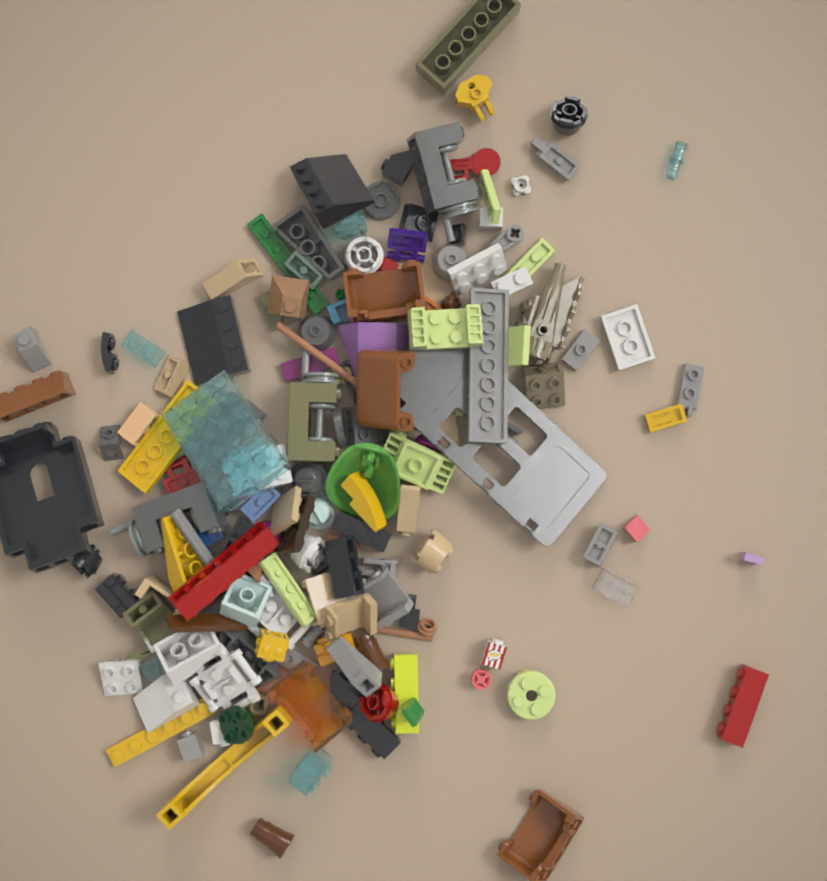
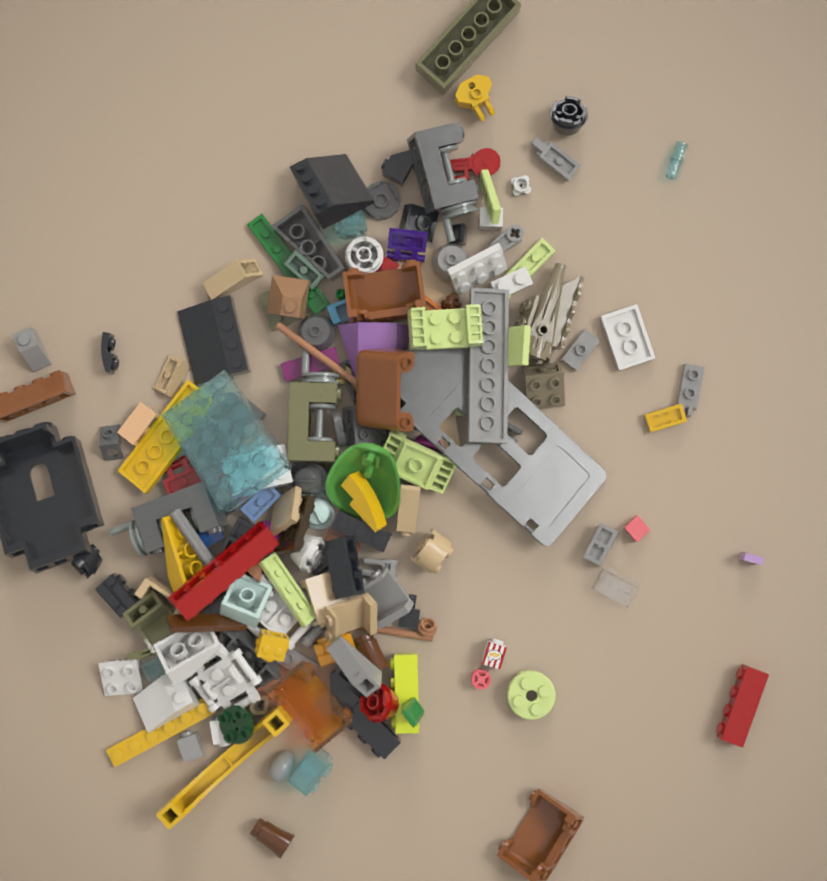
clear light blue slope [122,330,166,368] -> none
none -> light grey animal [268,750,294,783]

